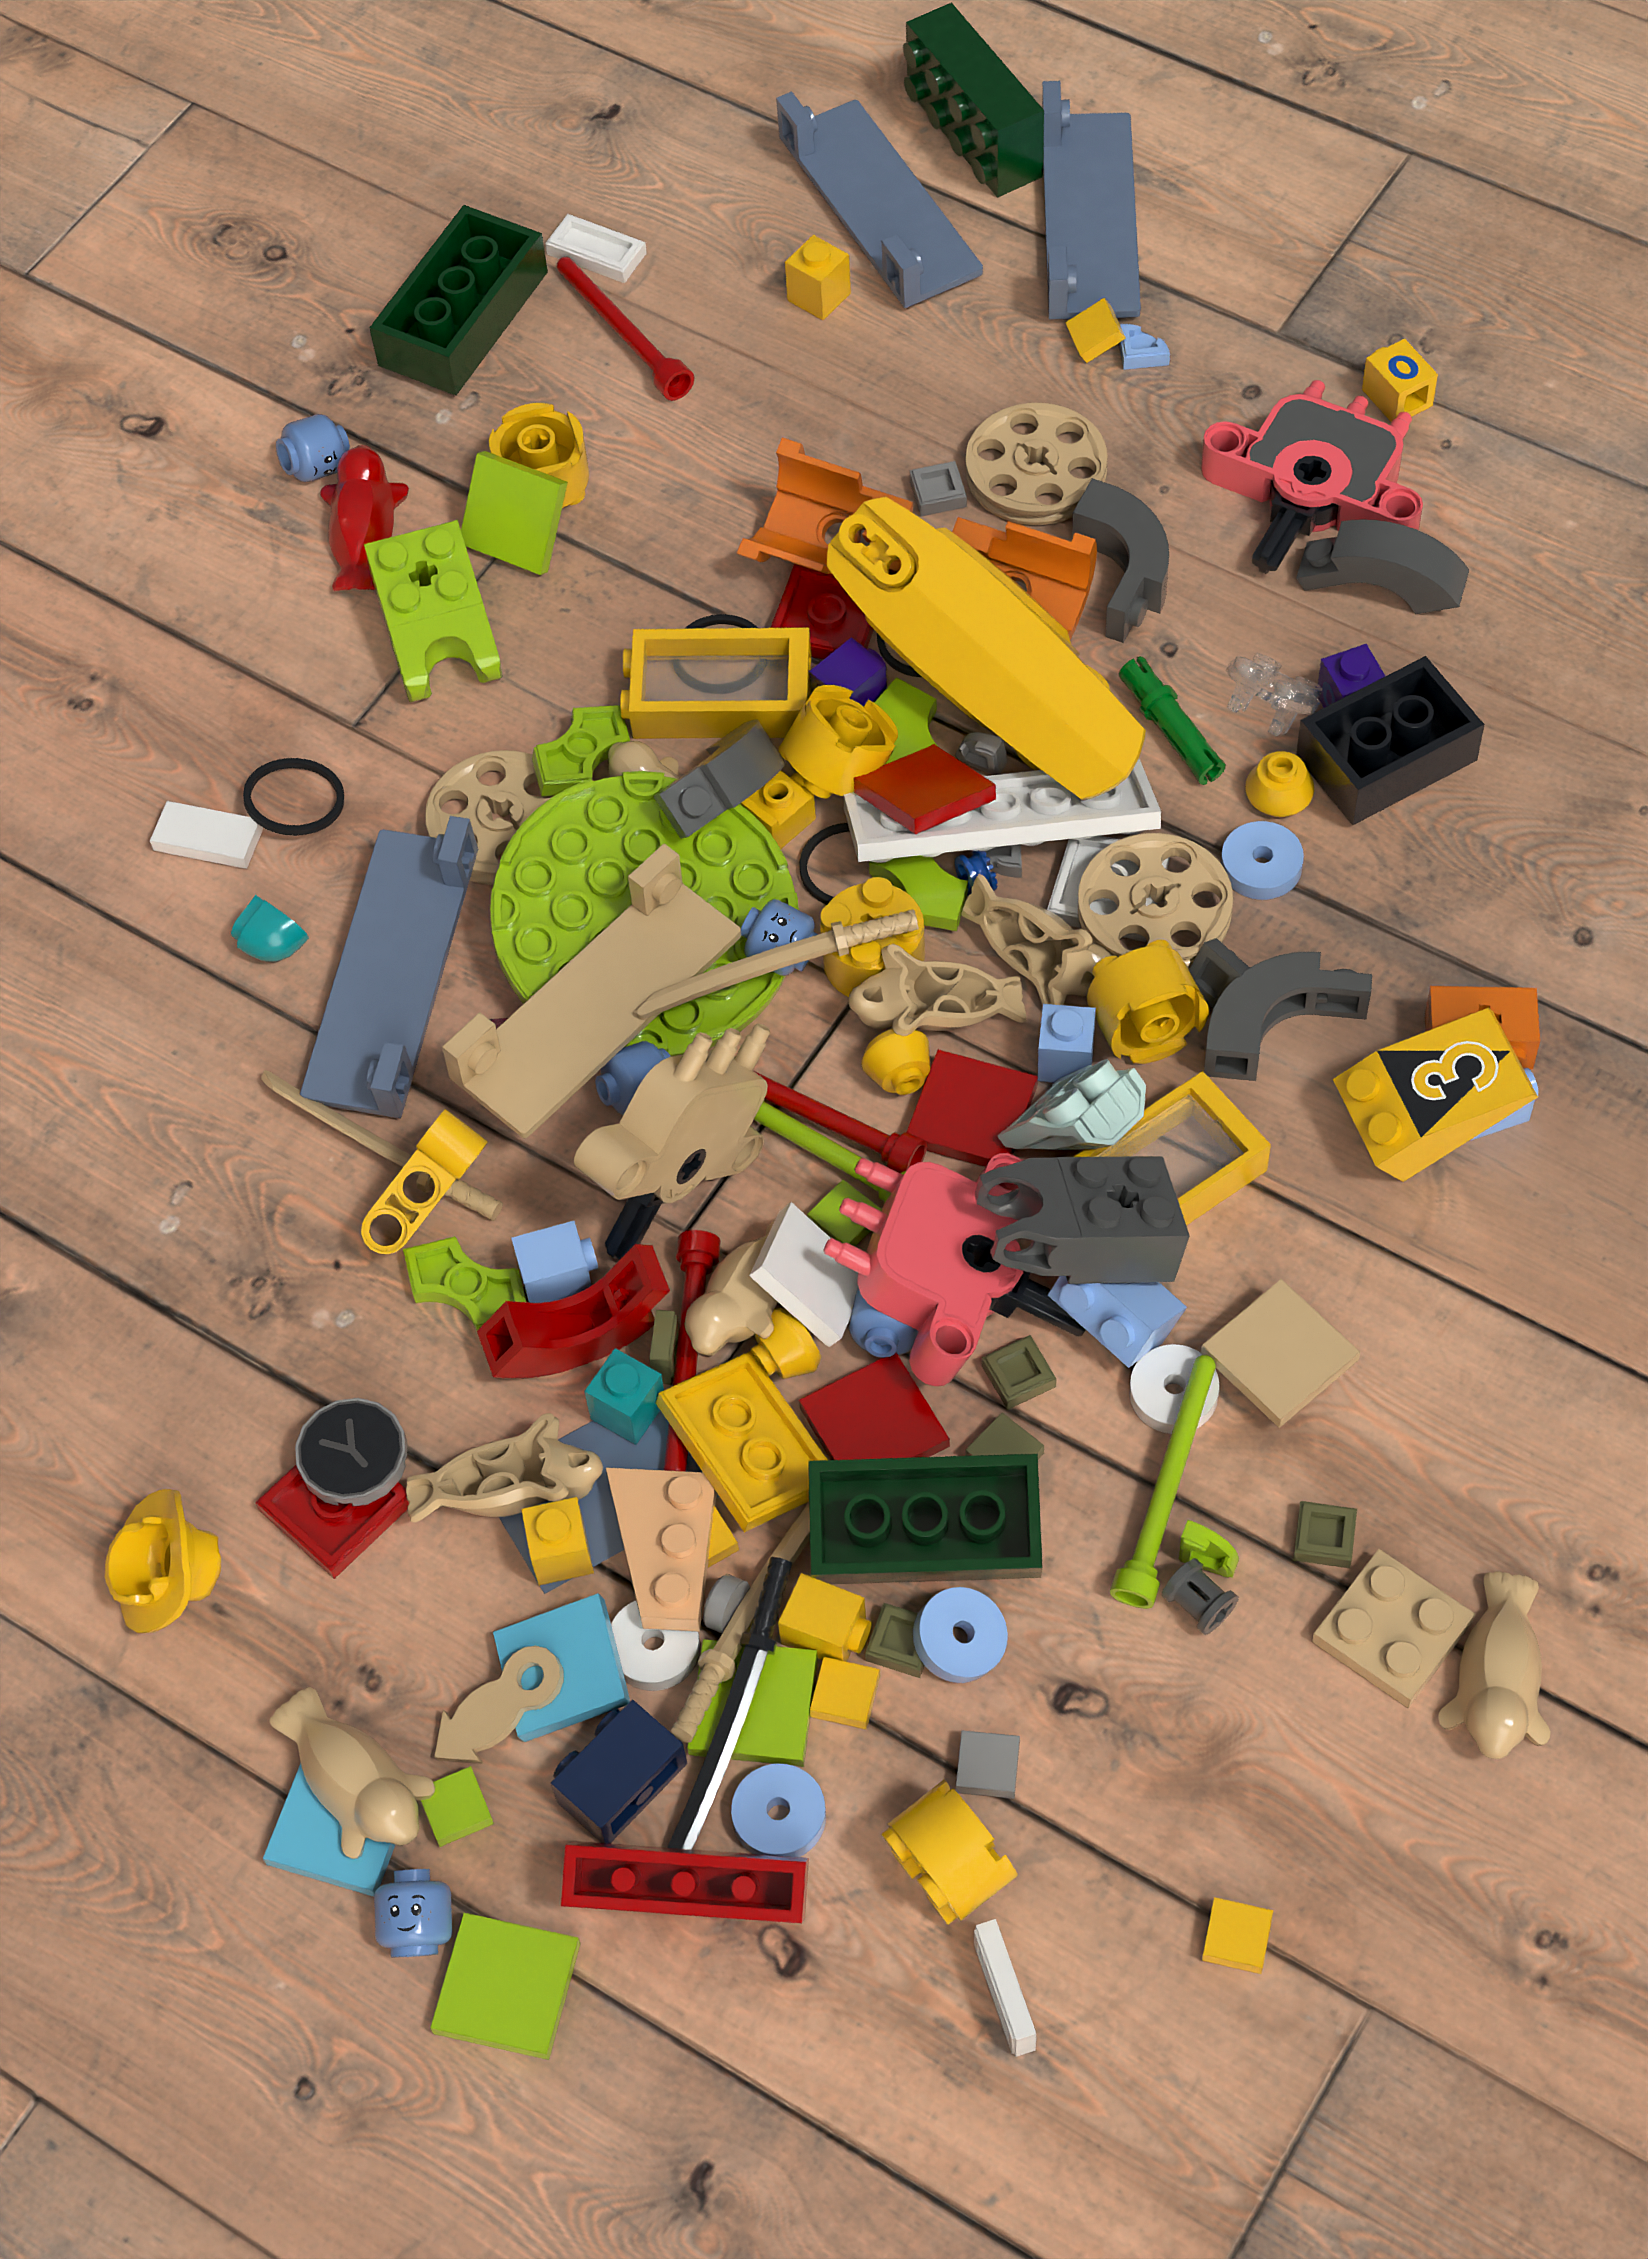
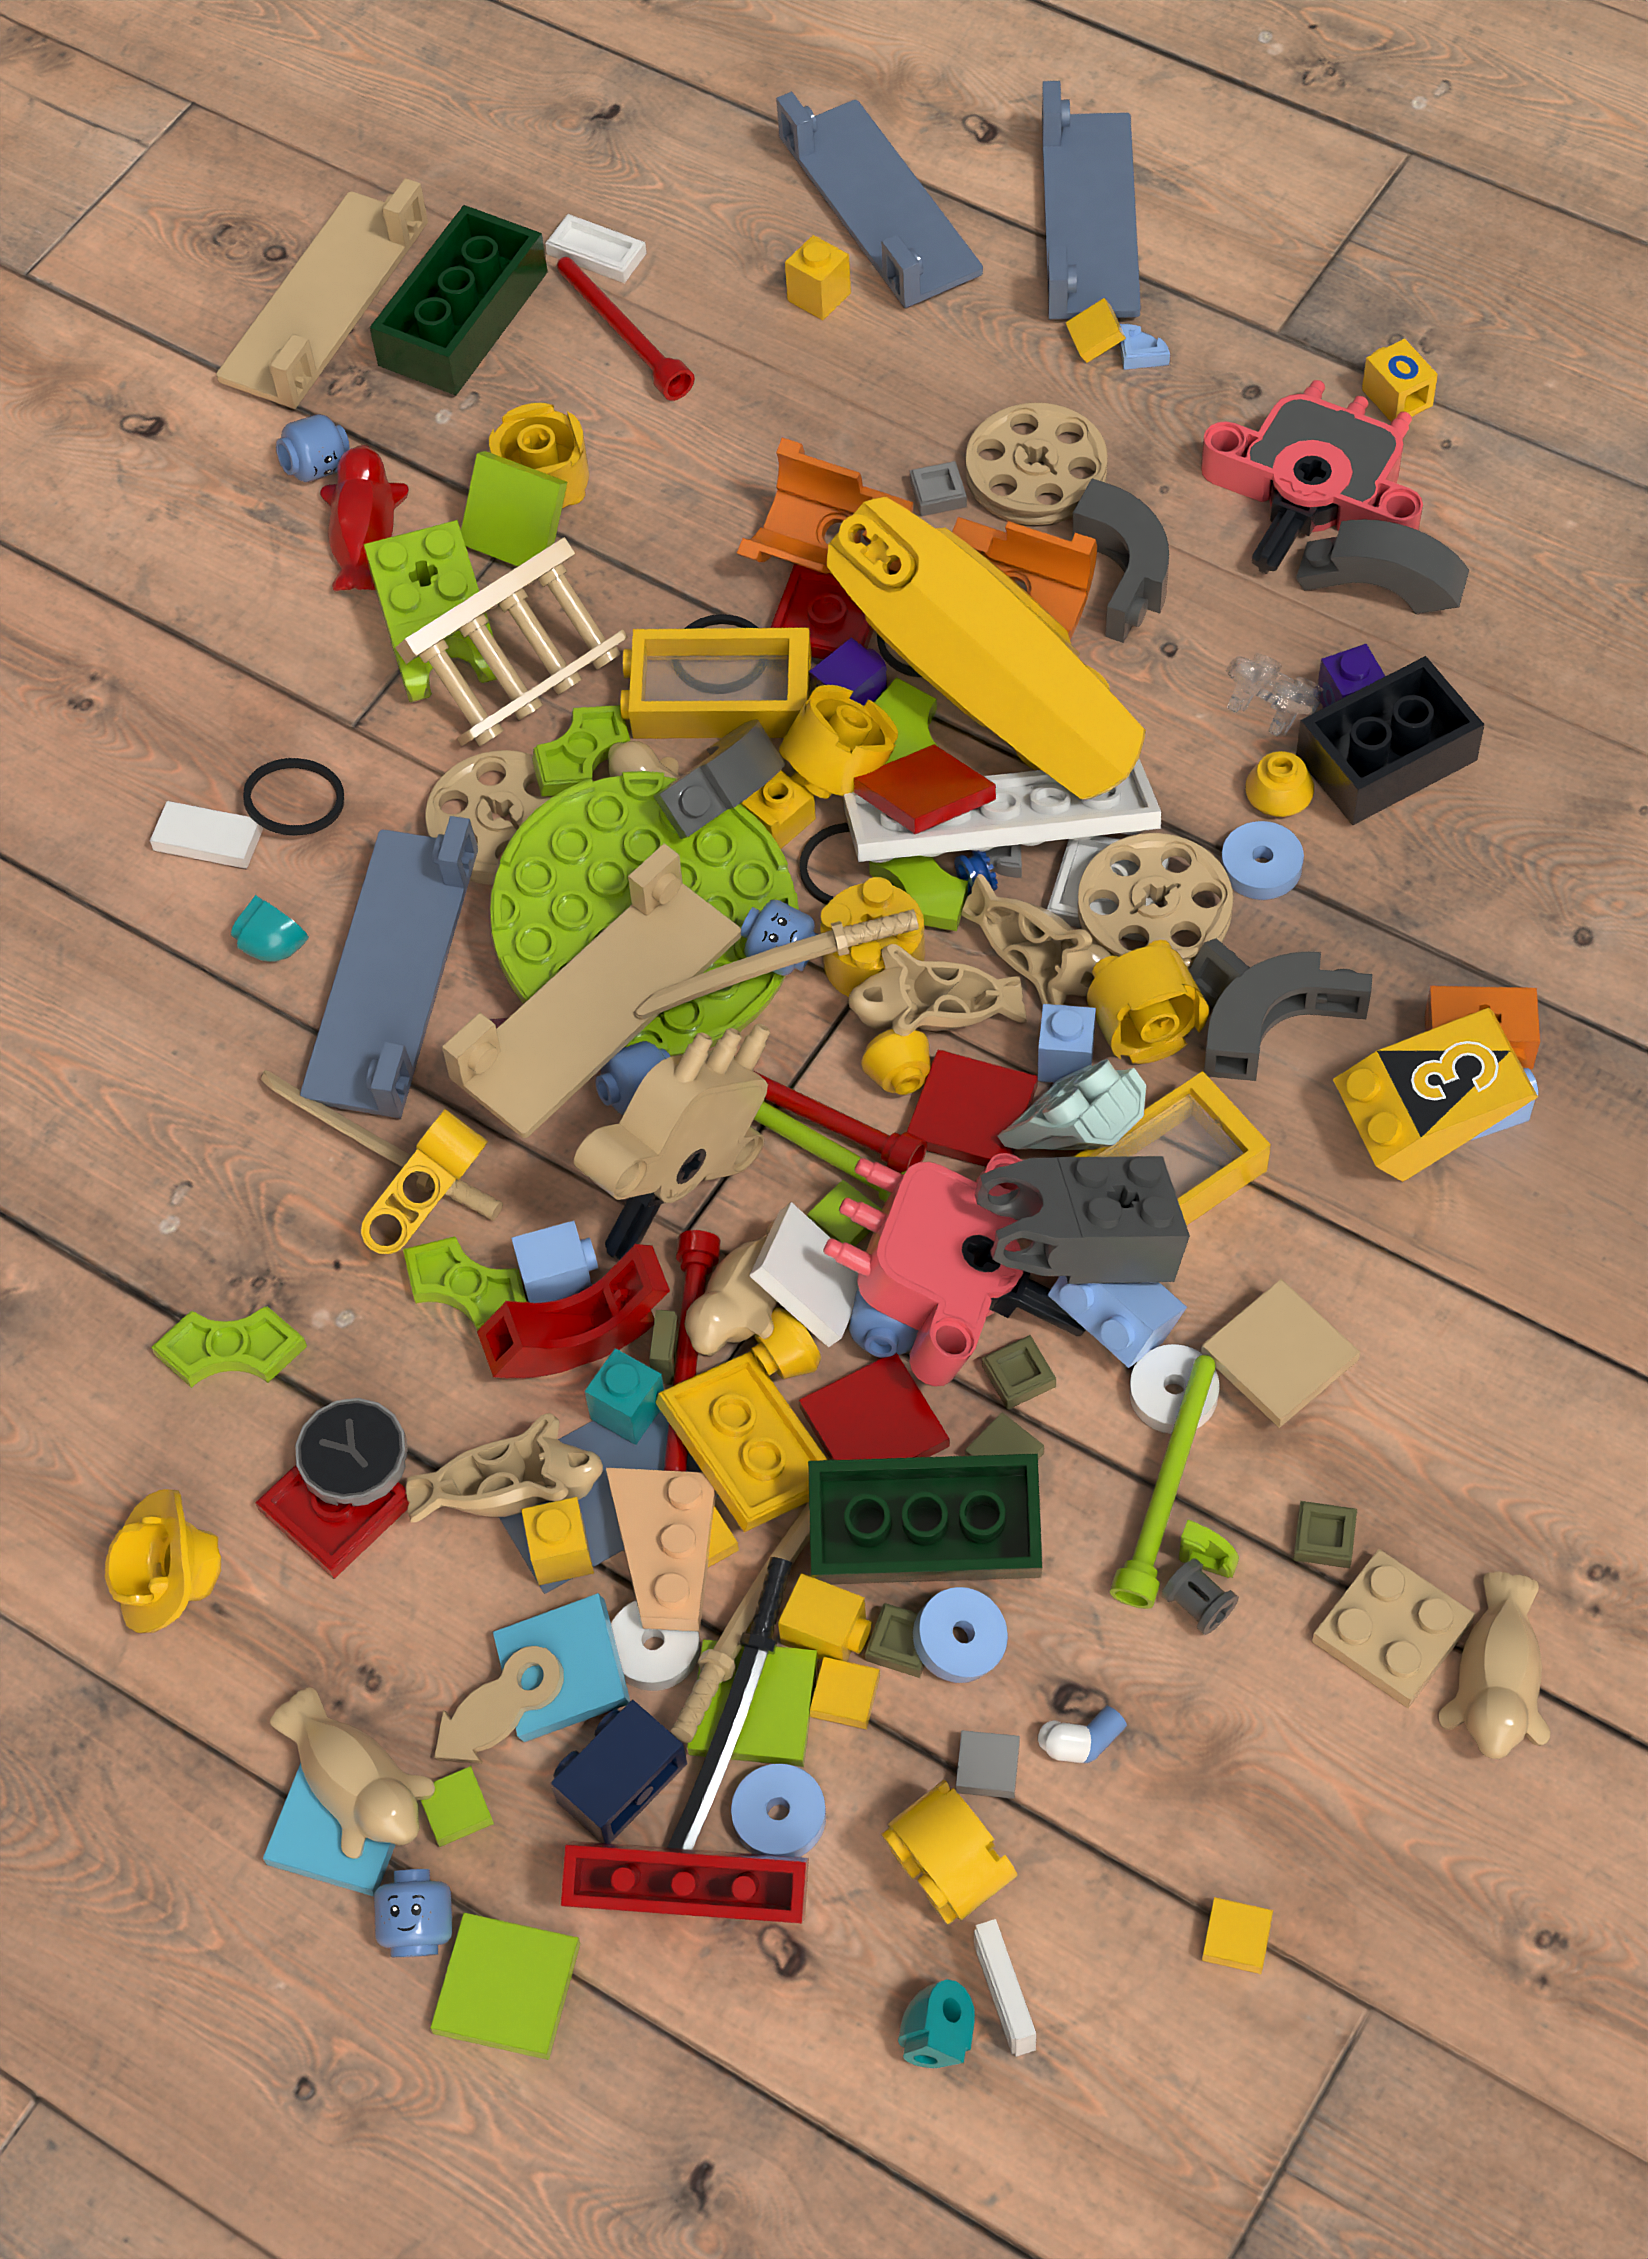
light grey tile [703,1574,750,1633] -> none
dark green brick [903,2,1044,198] -> none
light grey tile [955,732,1007,775] -> none
green pin [1119,656,1226,785] -> none
none -> lime tile [151,1306,307,1388]
none -> tan bracket [216,178,428,409]
none -> tan fence [395,537,628,747]
none -> teal piece [898,1979,975,2068]
none -> arm [1038,1705,1127,1763]

